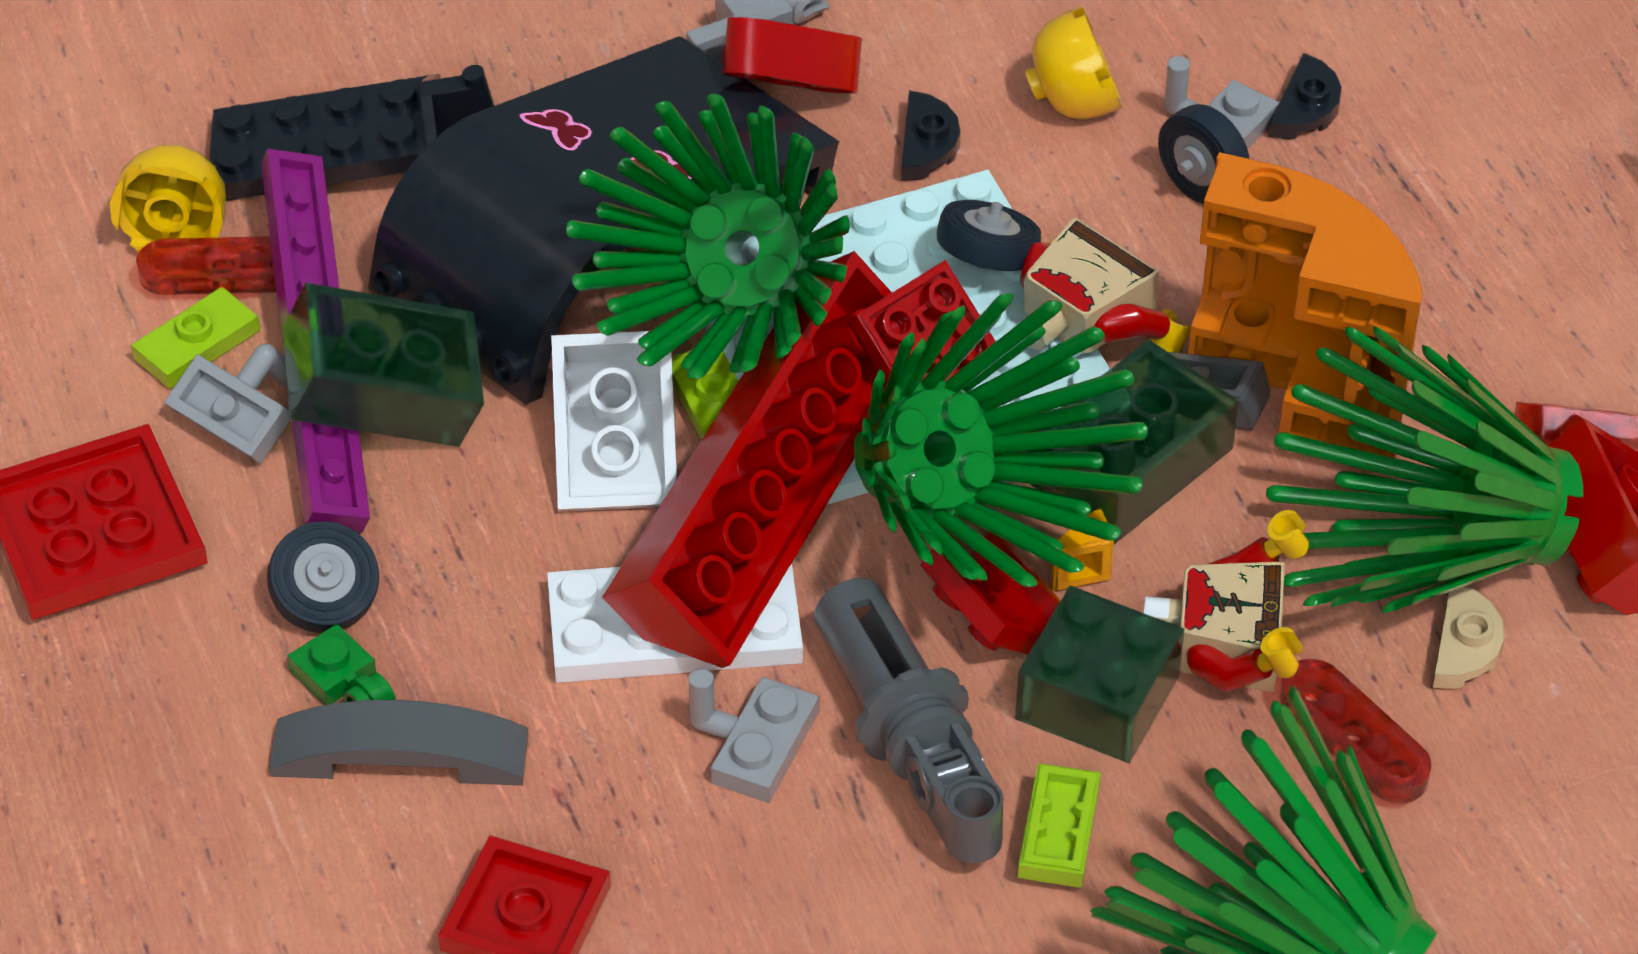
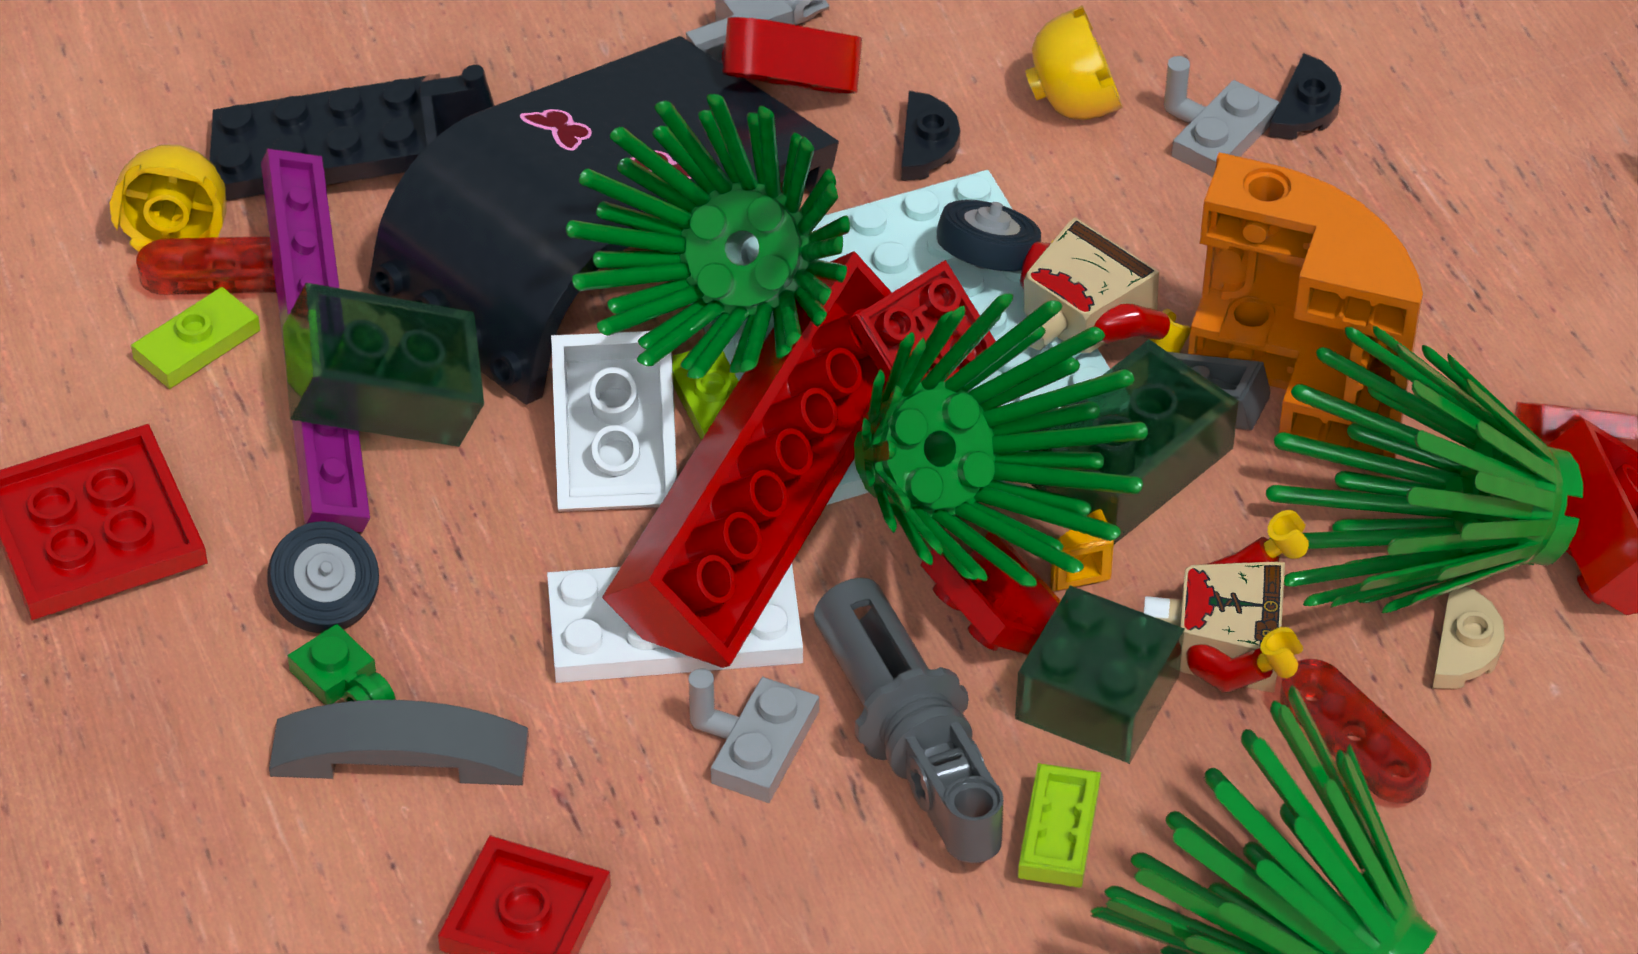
light grey plate [164,344,292,464] -> none
black wheel [1158,104,1250,204] -> none

